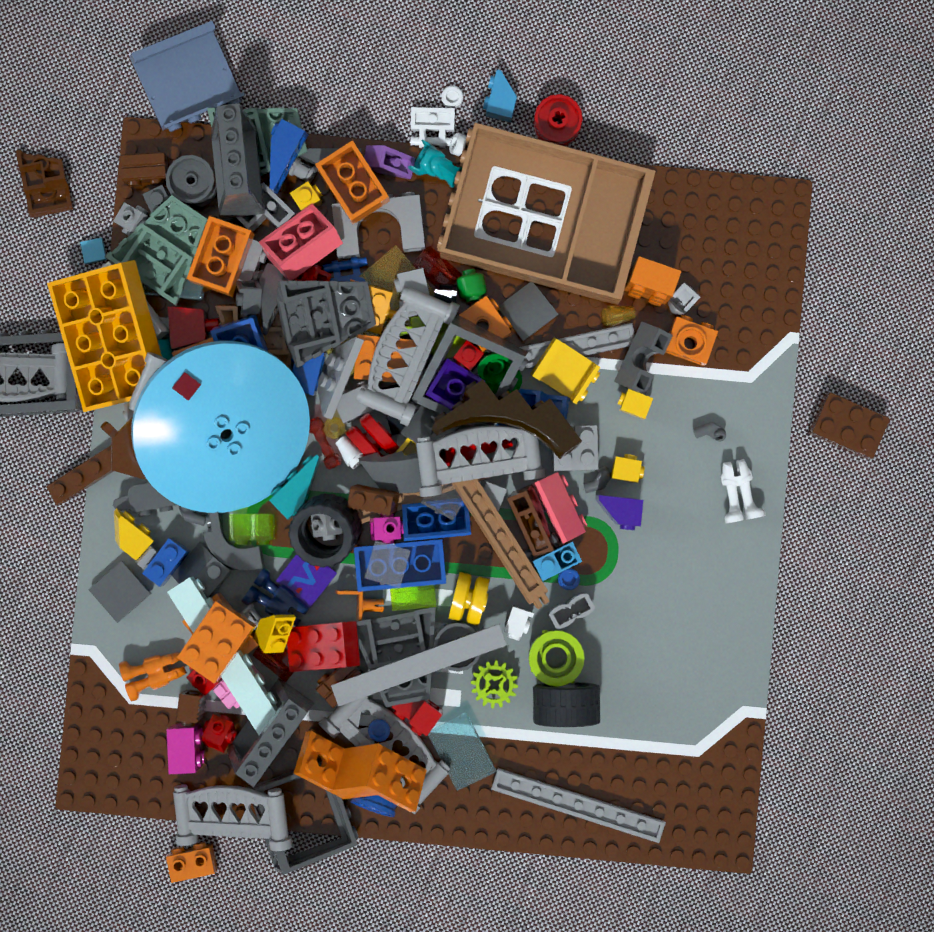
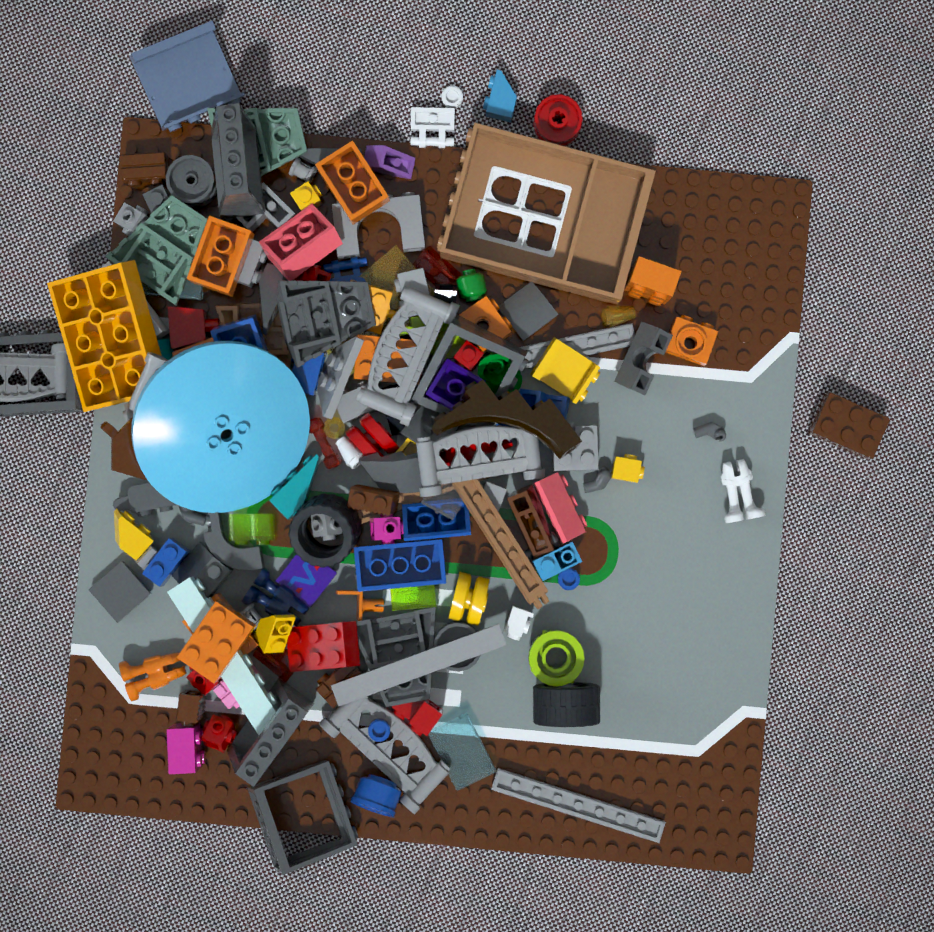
reddish brown slope [16,150,74,218] -> none
reddish brown plate [46,445,113,506] -> none
medium azure tile [80,238,107,264] -> none
orange brick [166,842,218,883] -> none
dark red piece [172,372,201,401] -> none
light grey piece [173,785,292,851] -> none
dark grey brick [236,281,262,316] -> none
blue slope [270,119,308,194] -> none
orange bracket [294,731,427,812] -> none
clear piece [365,540,411,588] -> none
teal hair [408,139,462,188] -> none
white tile [449,133,466,156] -> none
lime gear [471,660,518,708] -> none
light grey brick [548,593,595,629] -> none
dark purple slope [595,495,644,530] -> none
yellow brick [617,389,653,420] -> none
light grey plate [668,281,701,315] -> none

